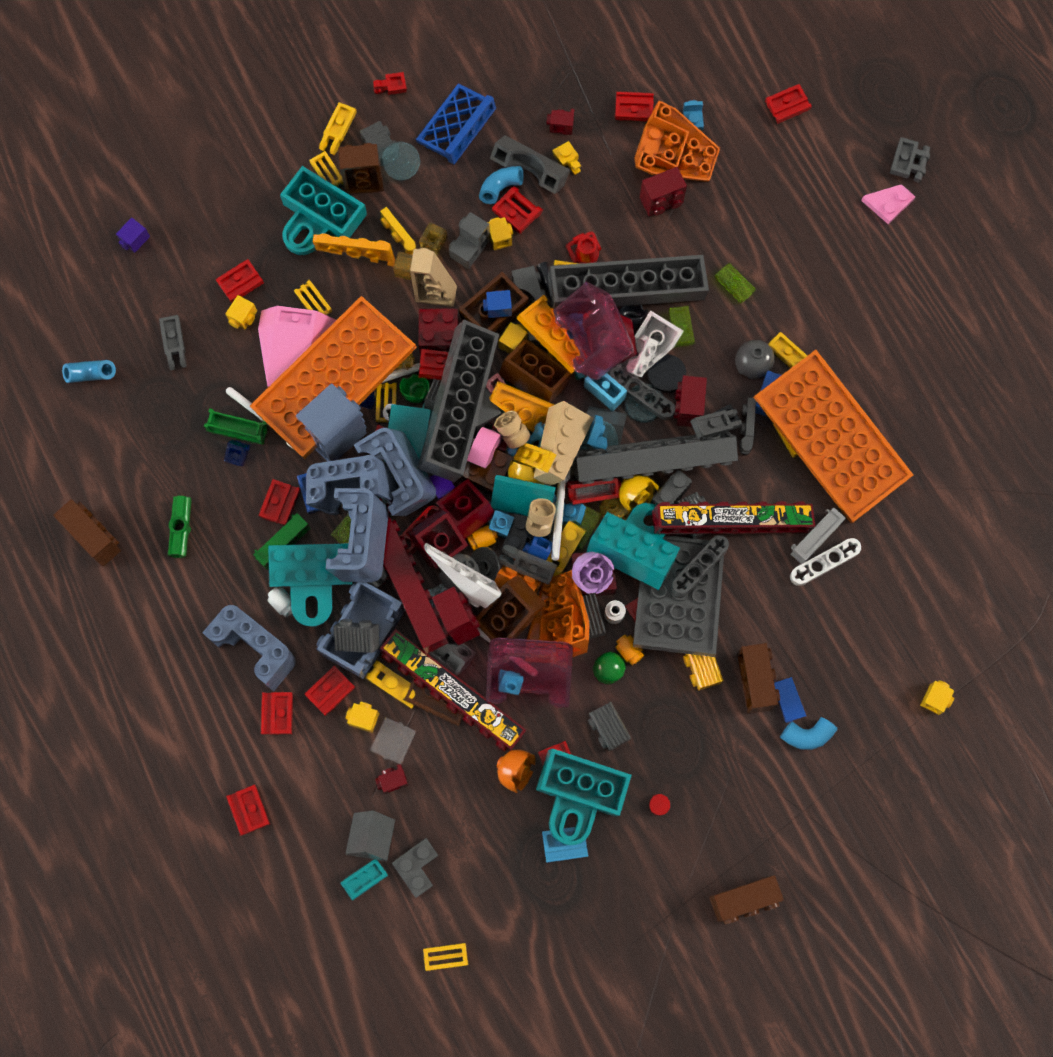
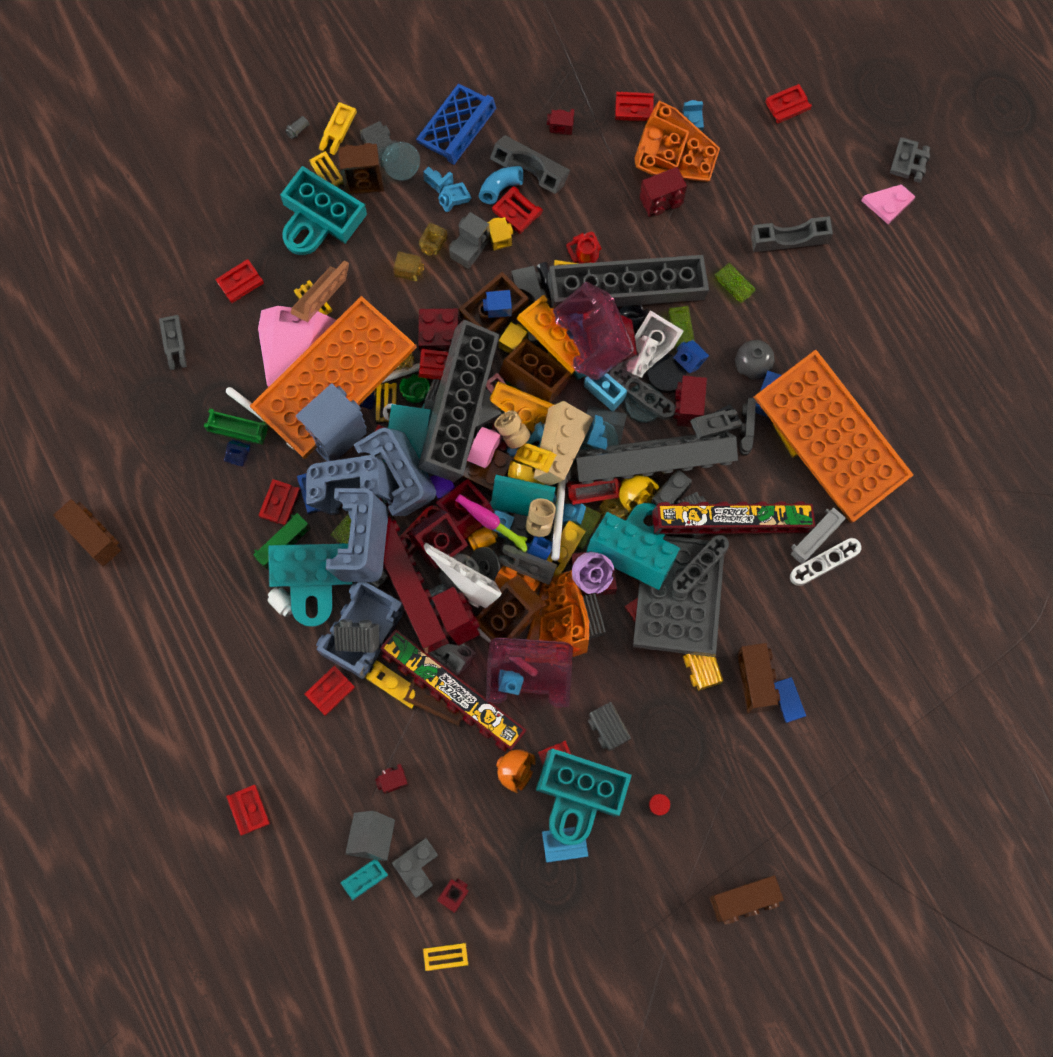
dark azure cylinder [62,360,116,383] -> none
dark purple brick [116,217,150,253] -> none
green piece [168,496,192,558] -> none
sand blue windscreen [203,605,296,692] -> none
yellow brick [226,295,257,330] -> none
red plate [261,692,293,735] -> none
light orange wing [313,234,395,267] -> none
yellow brick [346,702,379,733] -> none
clear piece [370,717,416,764] -> none
red plate [373,72,407,95] -> none
yellow plate [380,207,416,258] -> none
tan wedge [410,248,457,307] -> none
yellow plate [553,141,581,175] -> none
green hair [592,652,626,685] -> none
white brick [604,600,626,624] -> none
light orange brick [615,634,645,666] -> none
yellow tile [768,332,807,369] -> none
dark azure cylinder [780,717,837,750] -> none
yellow brick [920,680,954,715] -> none
none -> dark grey pin [285,116,310,139]
none -> nougat fence [291,261,349,322]
none -> dark azure bracket [423,167,453,194]
none -> dark red brick [437,878,469,913]
none -> dark azure bracket [438,182,472,212]
none -> dark pink piece [456,494,527,552]
none -> blue brick [673,340,709,373]
none -> dark grey arch [750,216,833,252]

